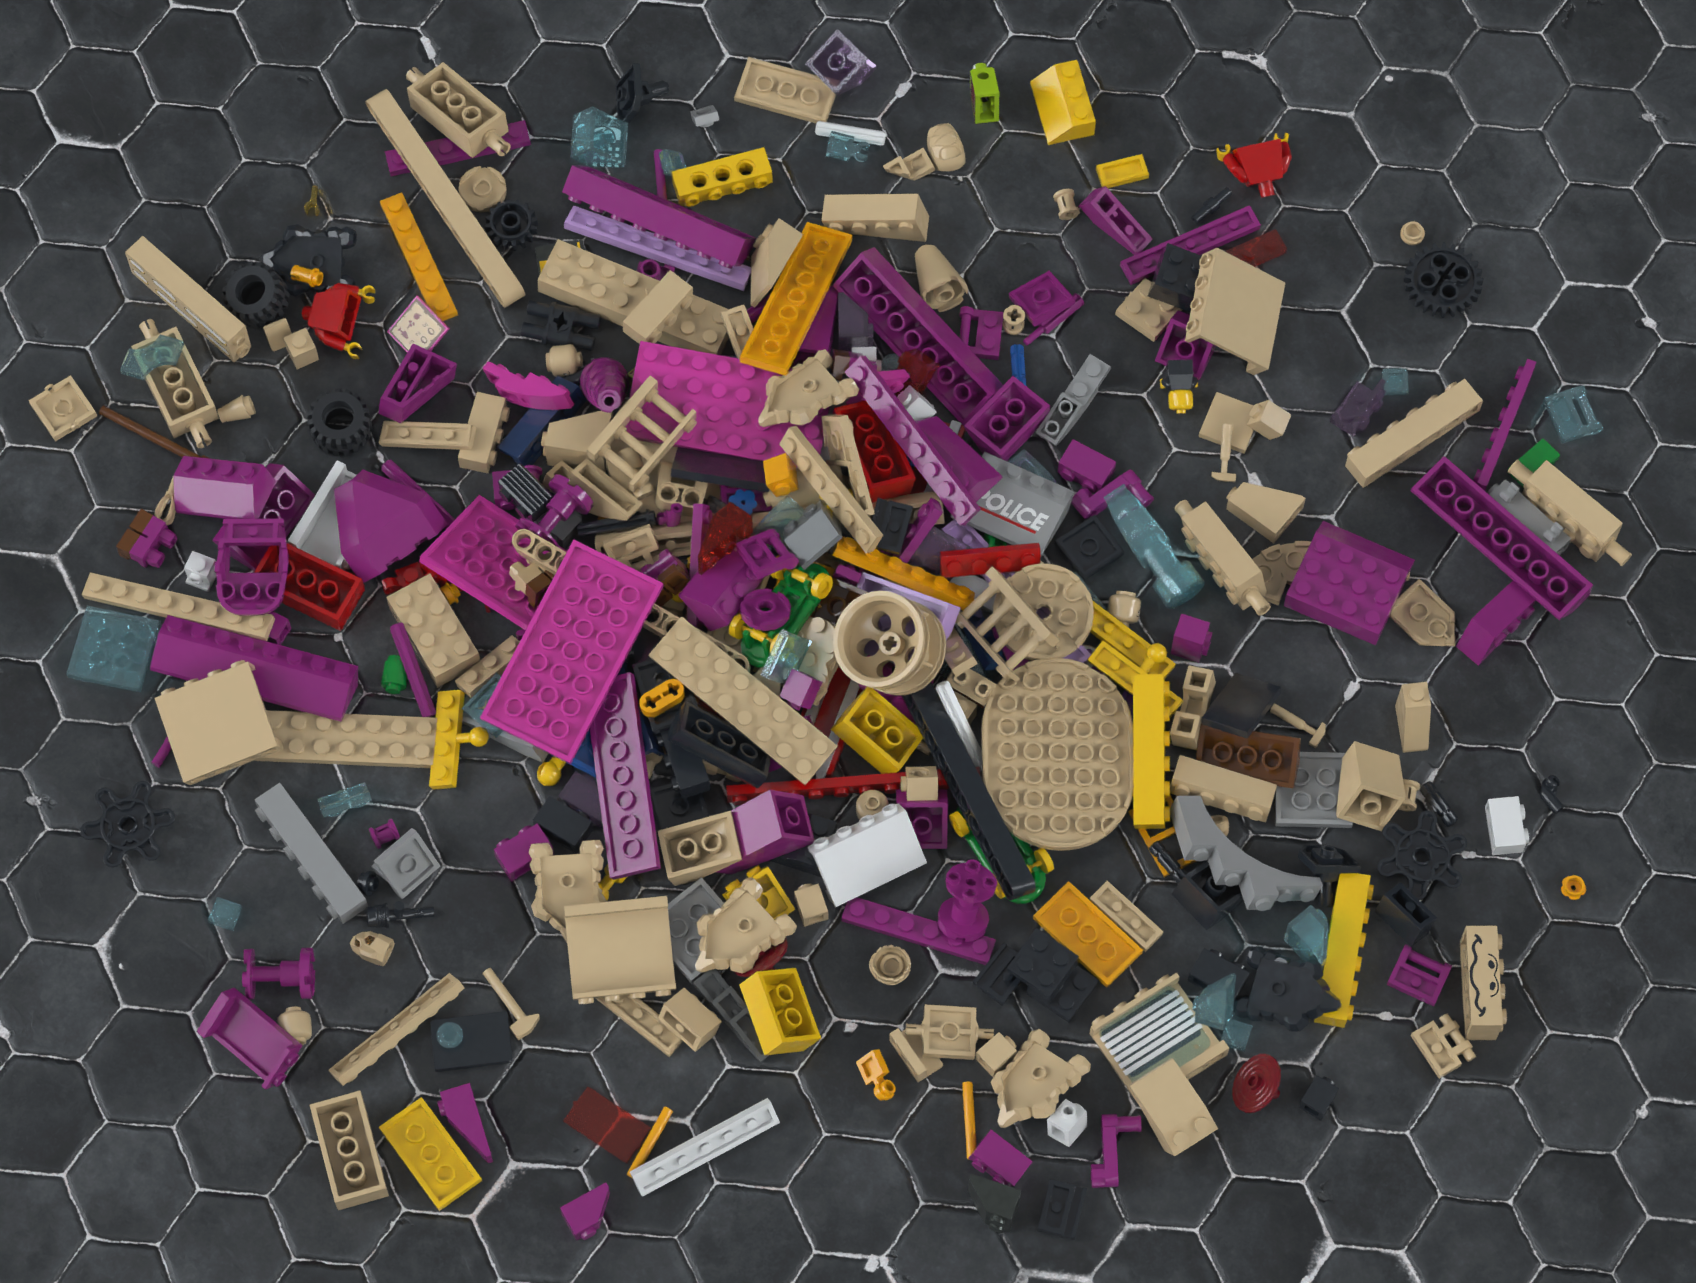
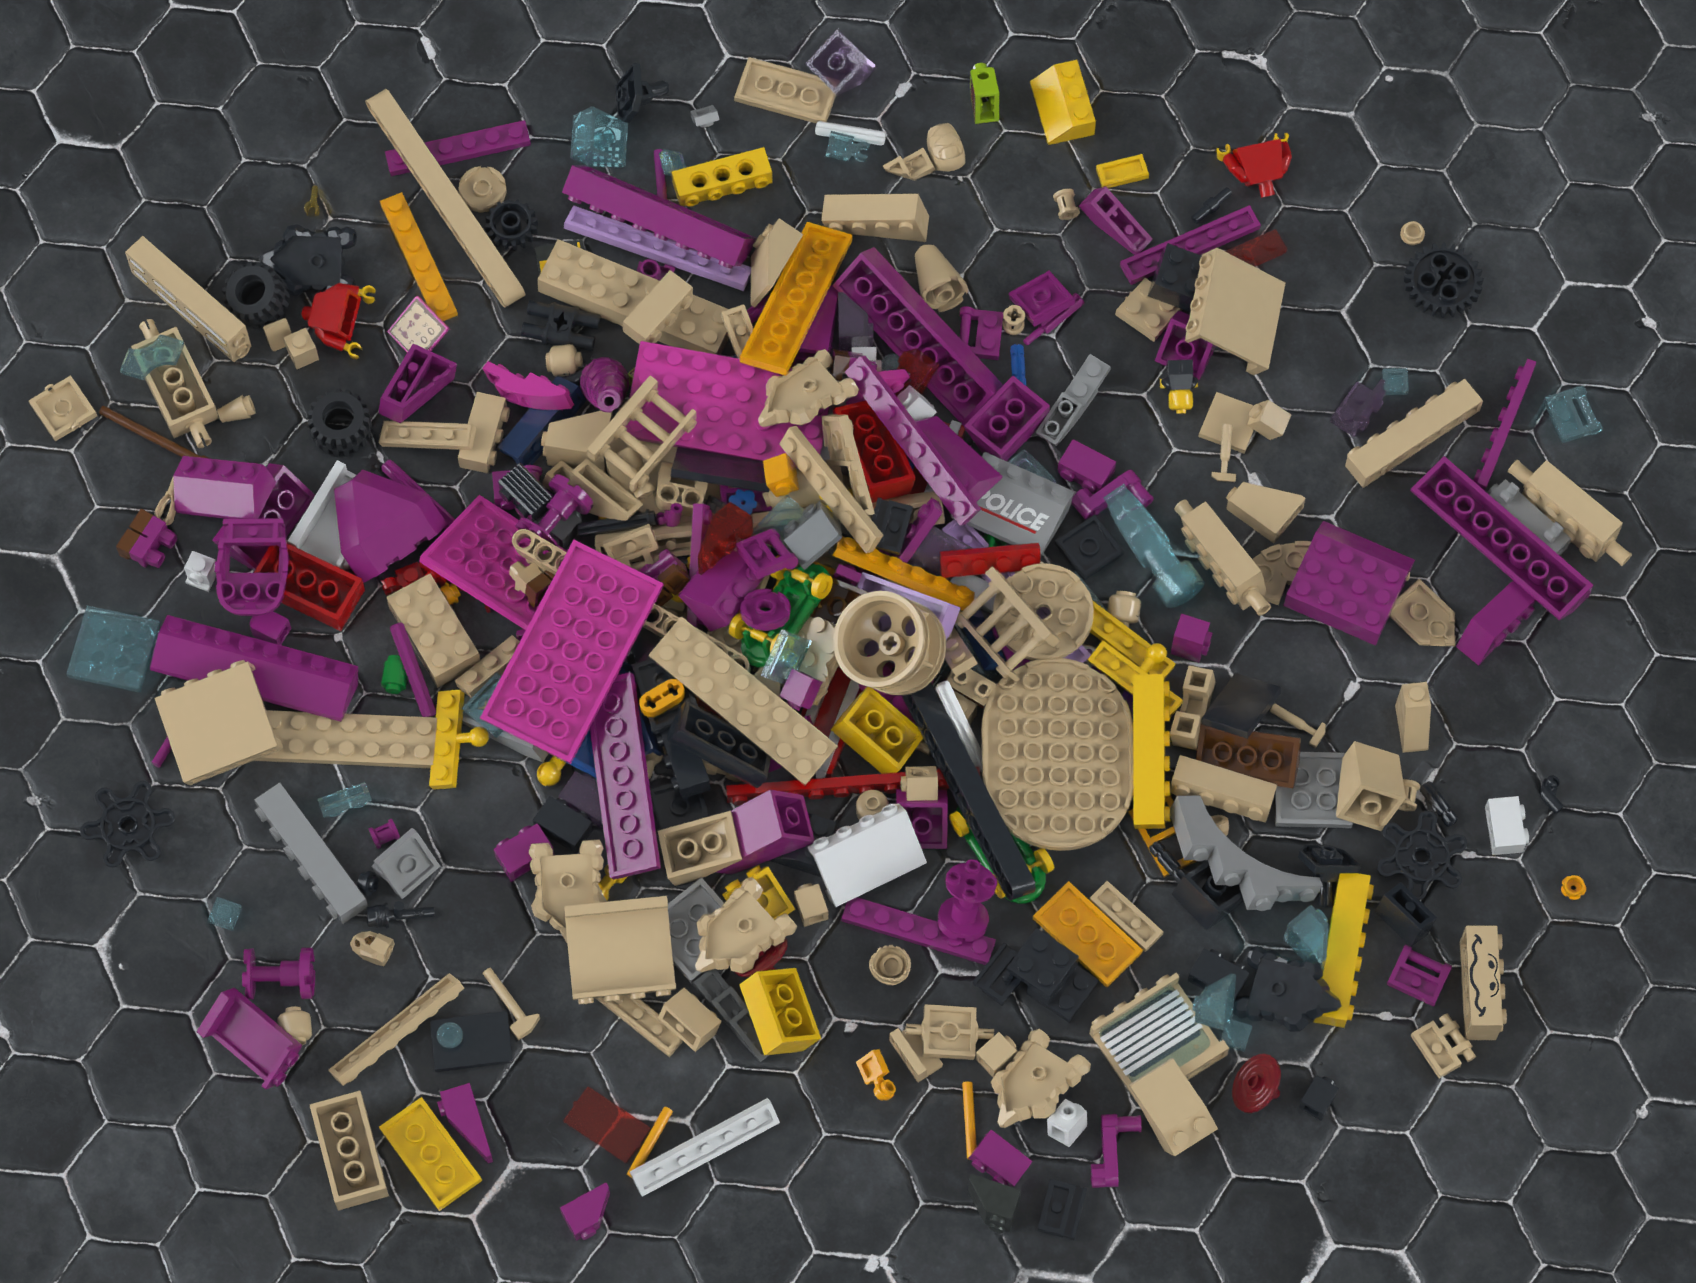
tan plate [82,573,275,641] -> none
light orange pin [290,265,323,287] -> none
tan brick [406,62,511,158] -> none
green tile [1507,438,1560,487] -> none

